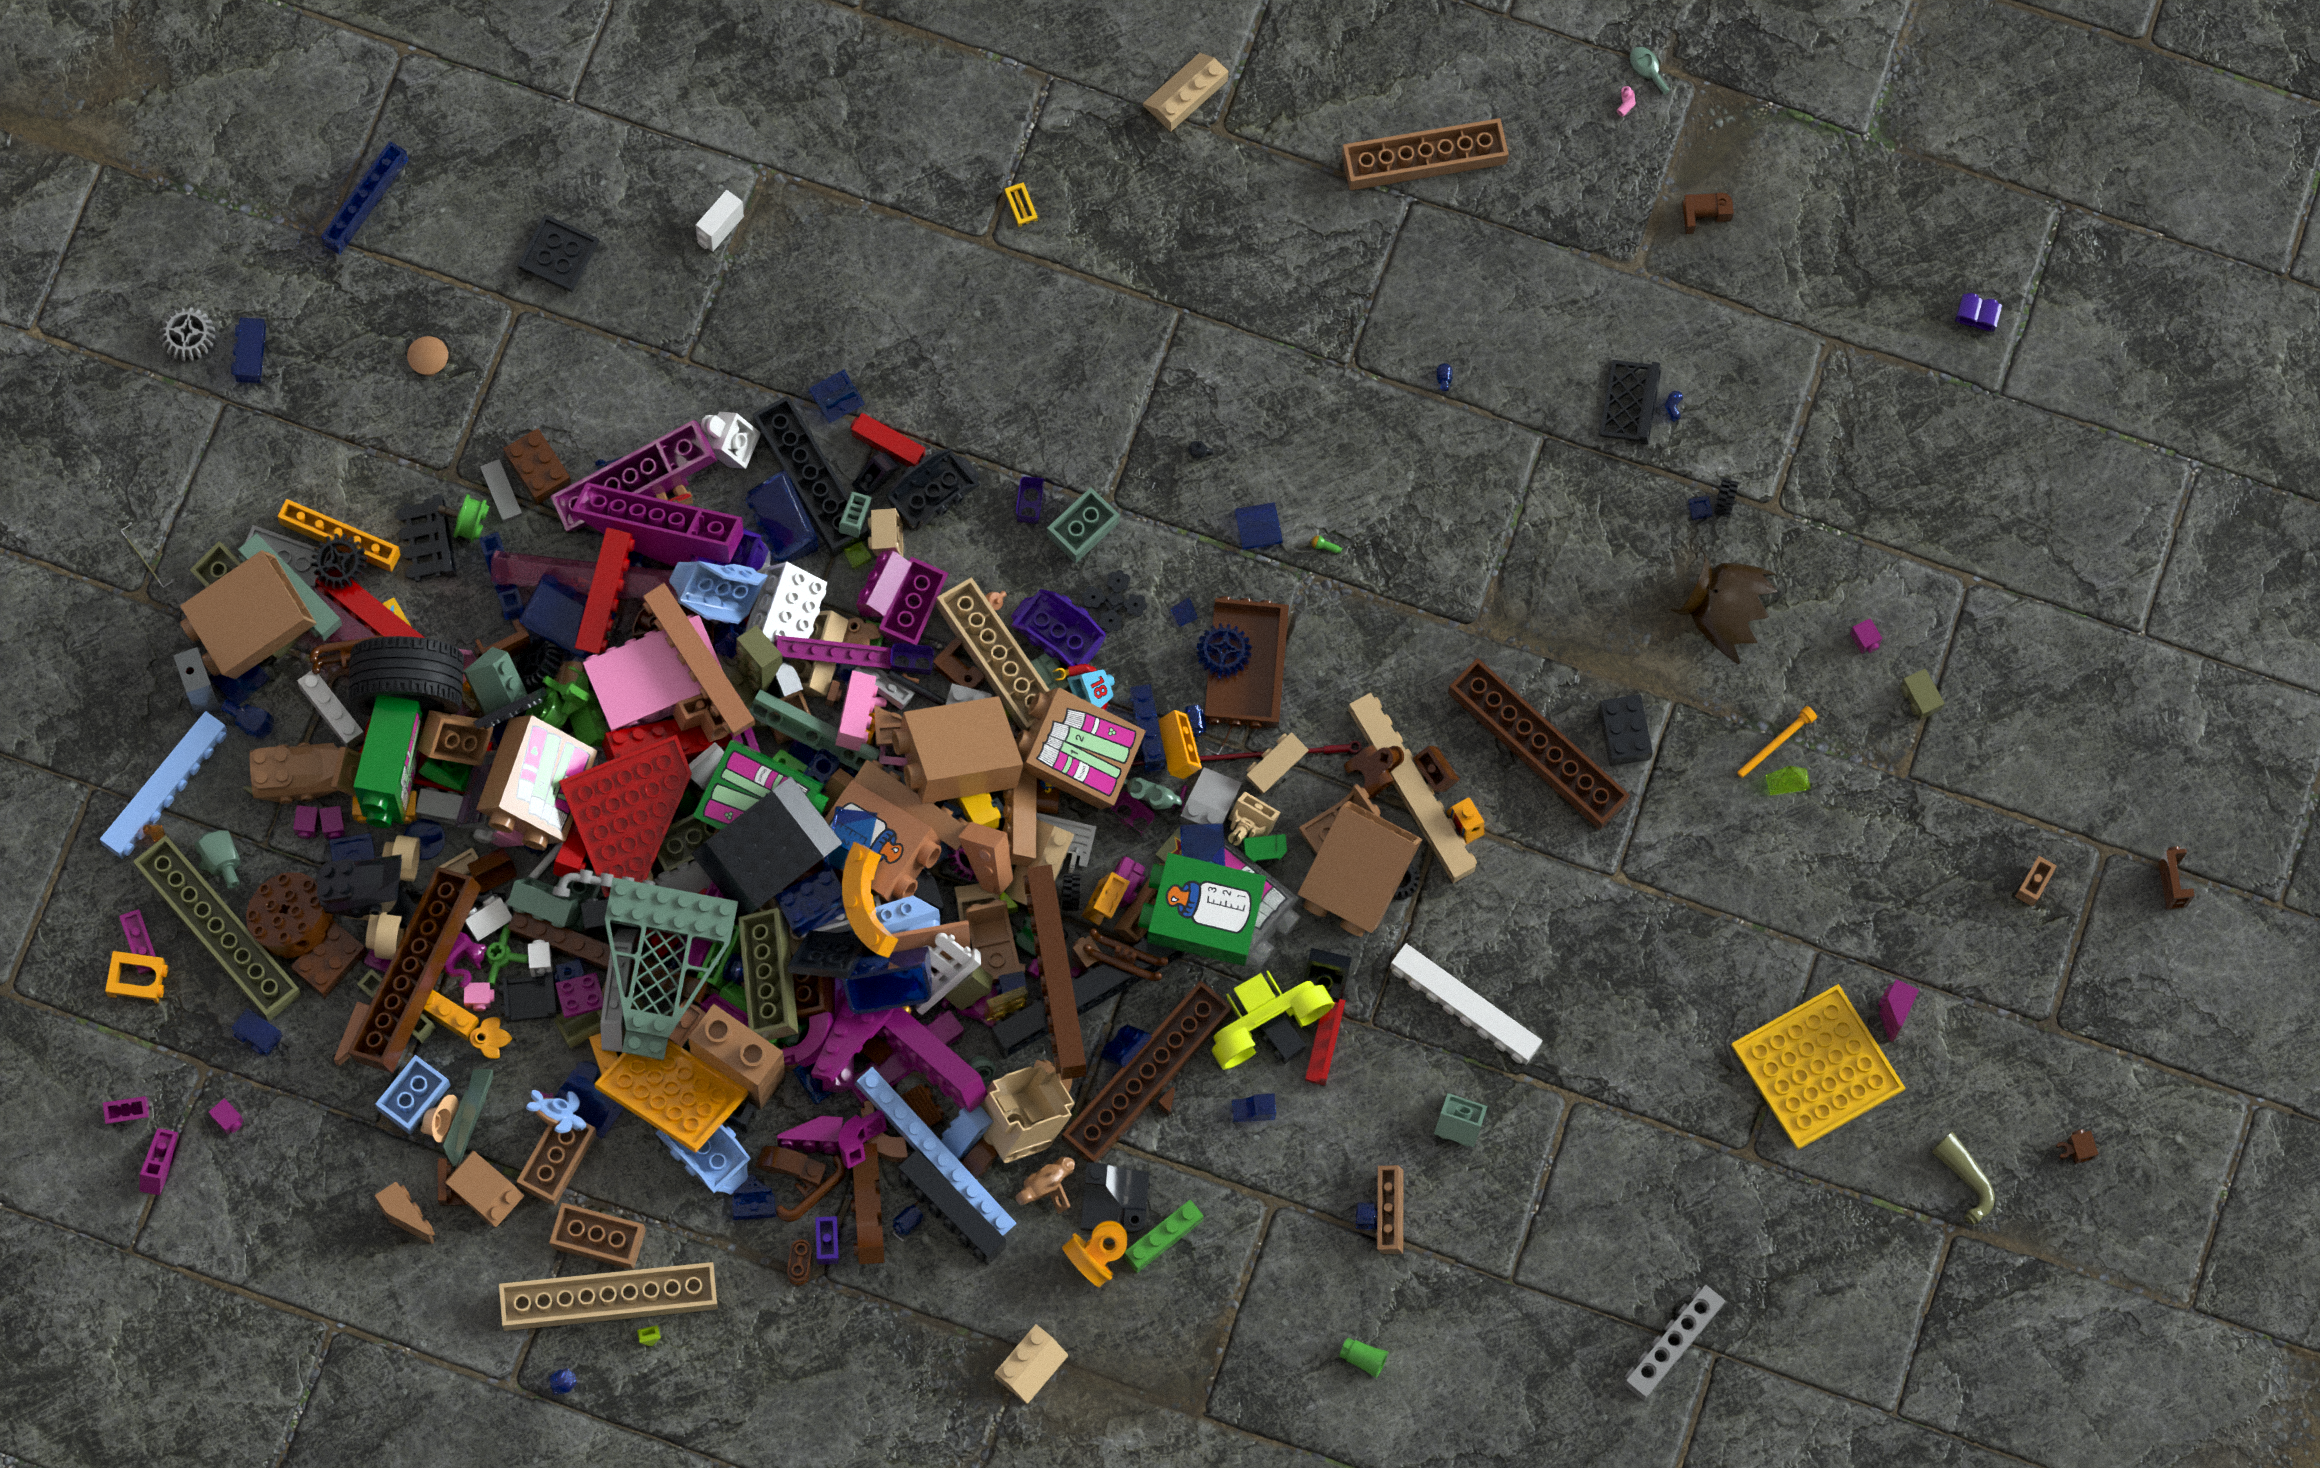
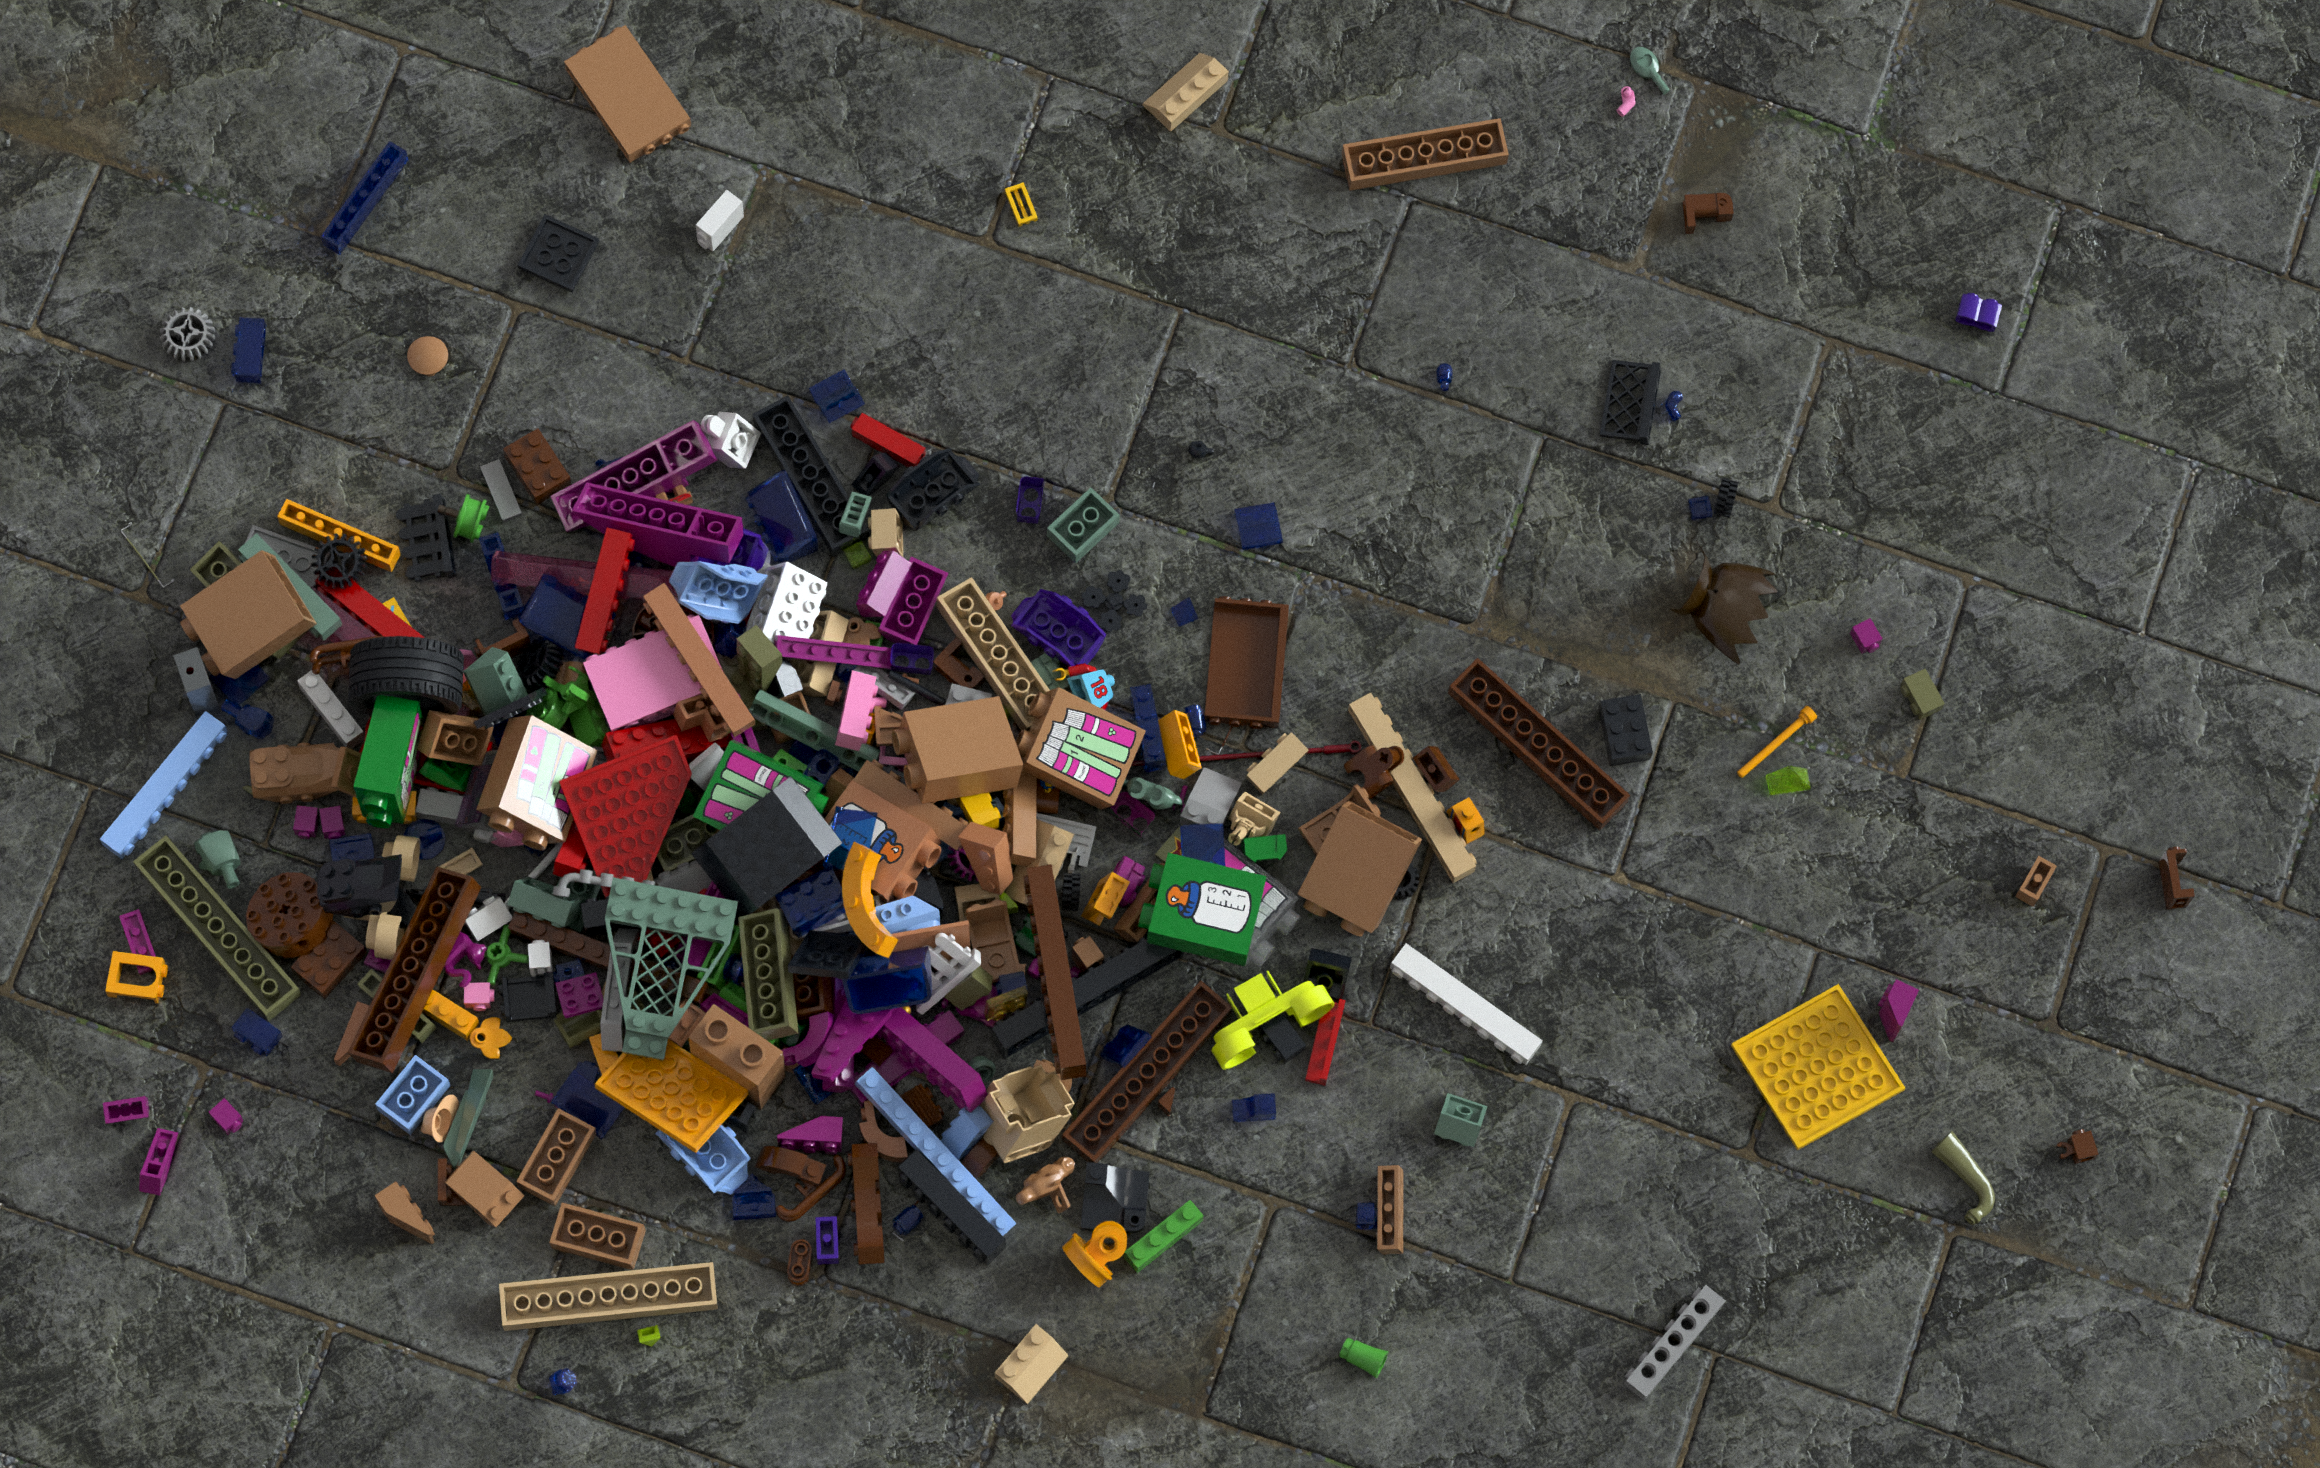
clear orange arm [143,824,165,843] -> none
reddish brown piece [467,847,518,892] -> none
light blue animal [526,1090,586,1133] -> none
magenta arch [838,1109,887,1169] -> none
reddish brown piece [1083,929,1168,981] -> none
clear blue gear [1196,623,1252,679] -> none
bright green piece [1311,535,1342,554] -> none
none -> medium nougat panel [564,25,691,163]

